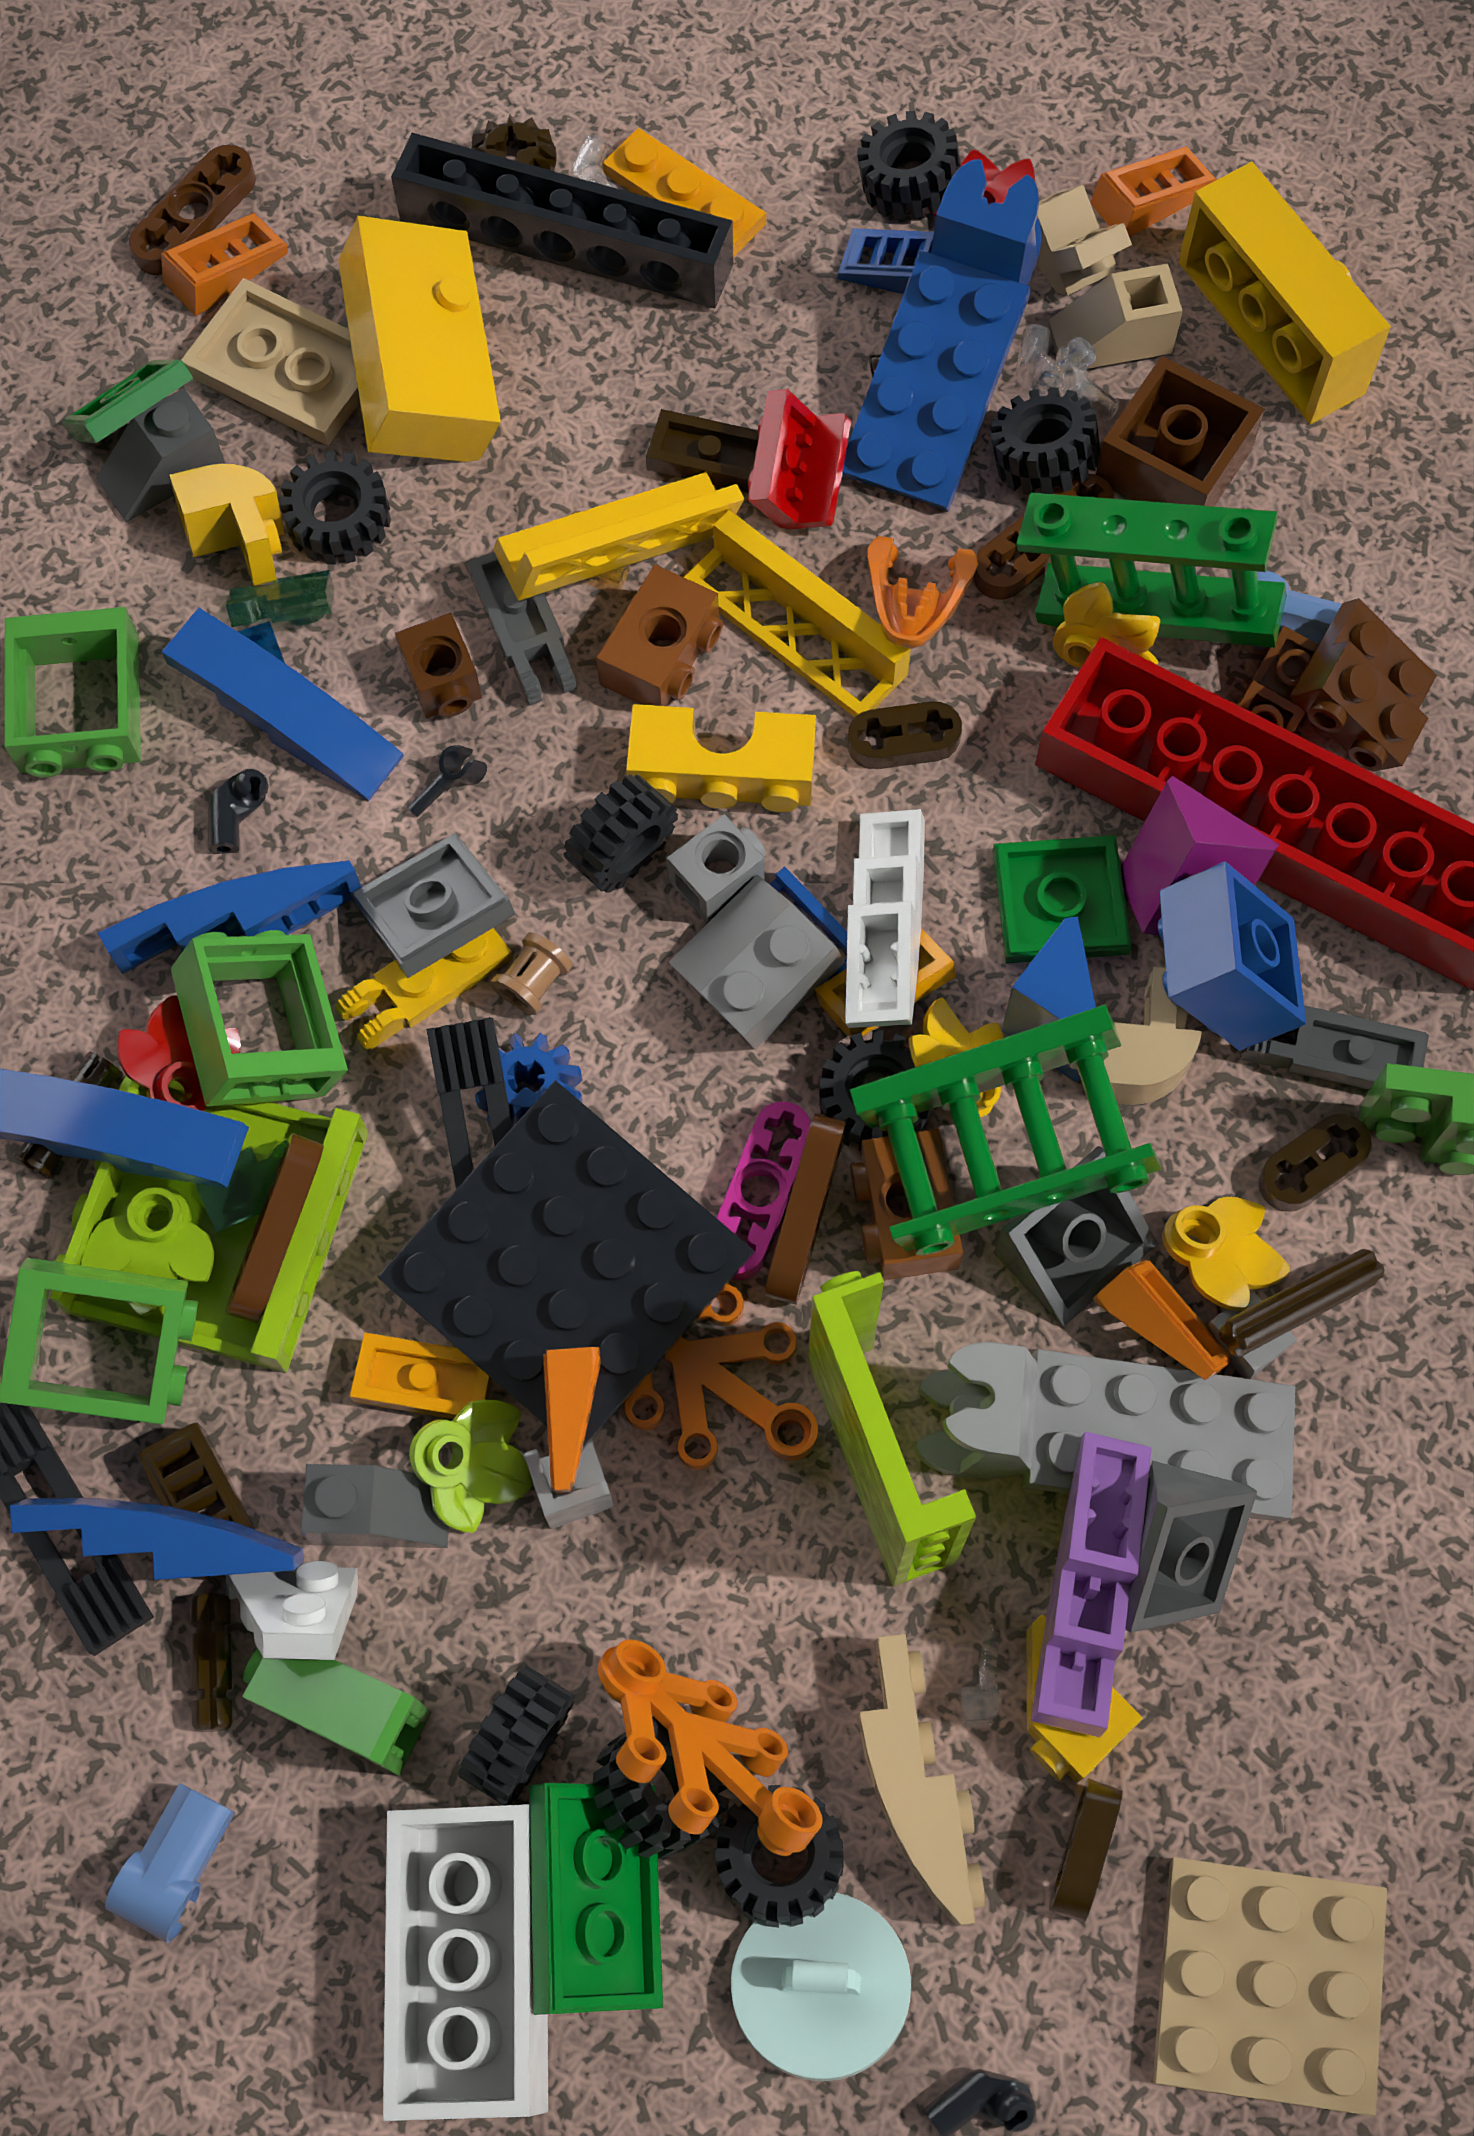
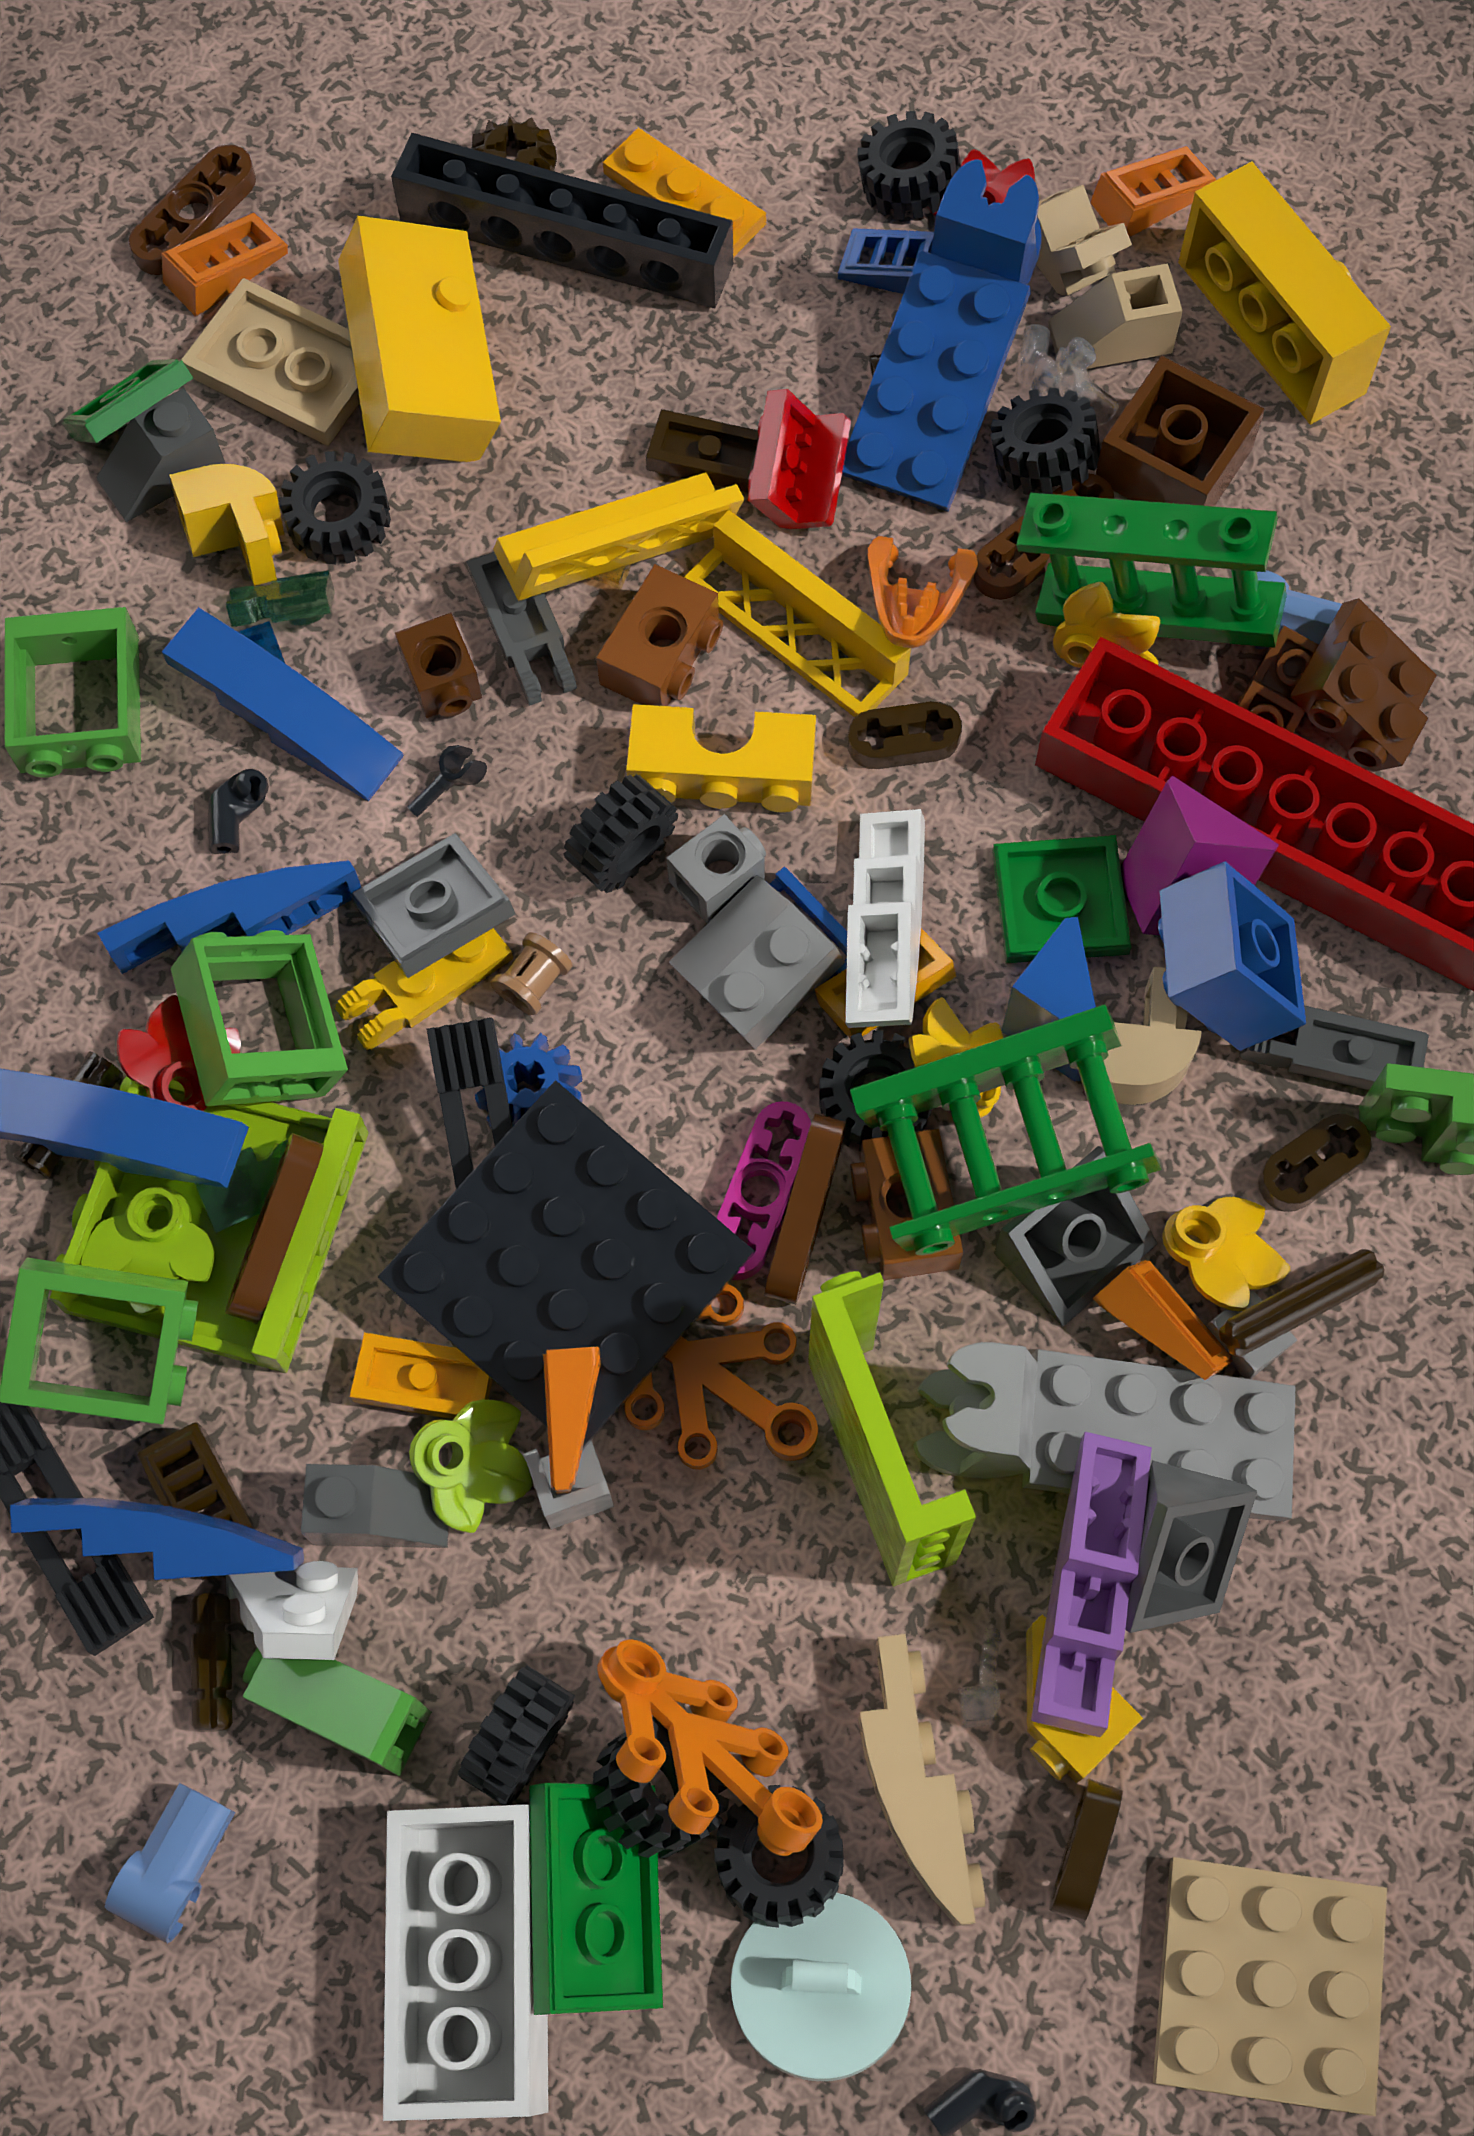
clear arm [568,135,617,188] -> none

